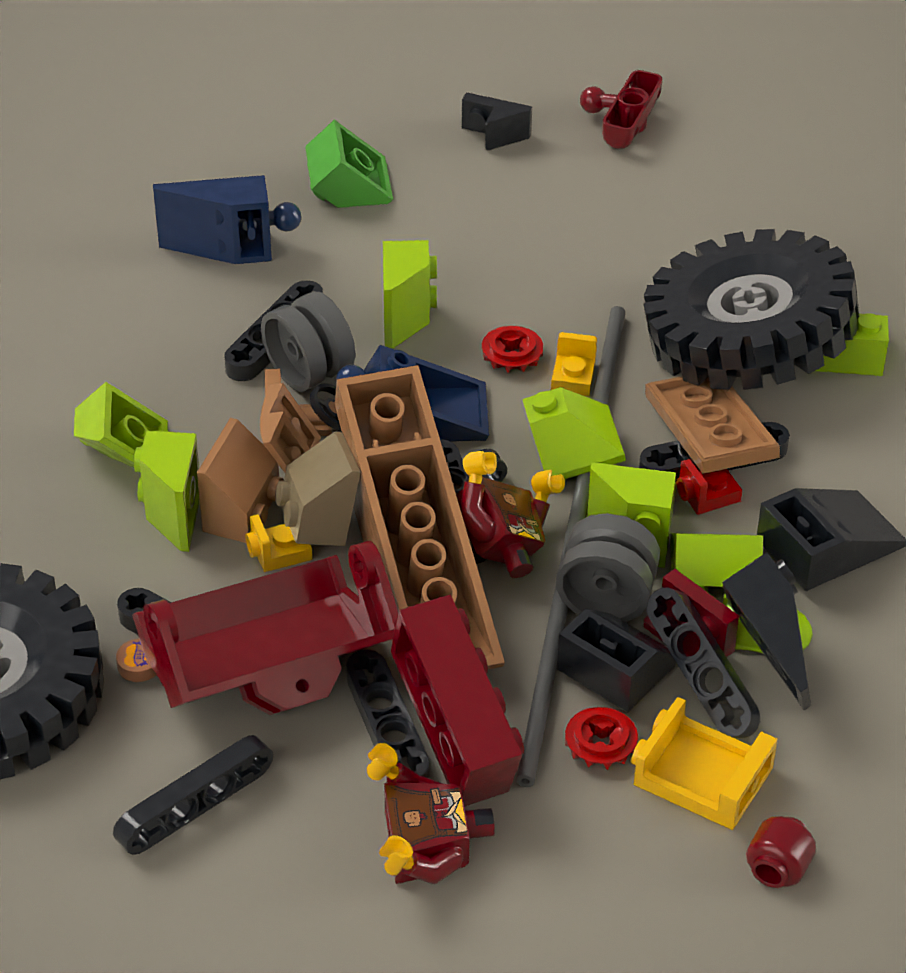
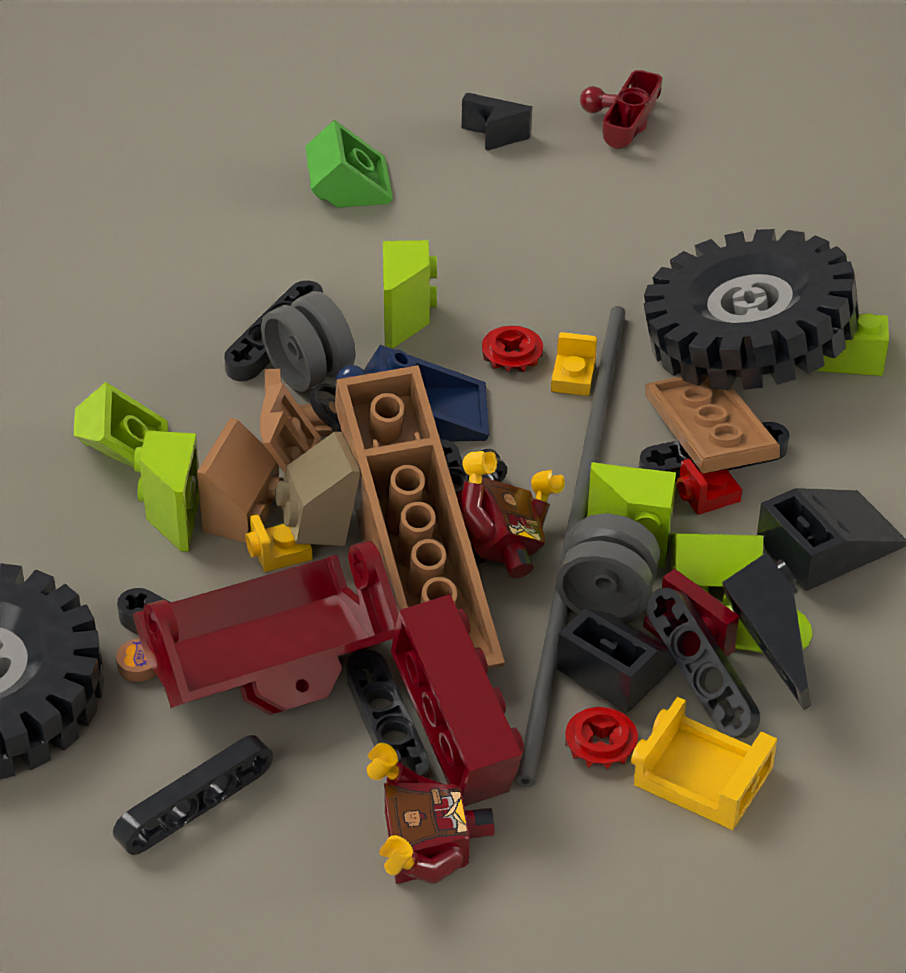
dark blue slope [153,175,302,264] -> none
lime slope [522,387,626,479] -> none
dark red head [746,816,816,888] -> none

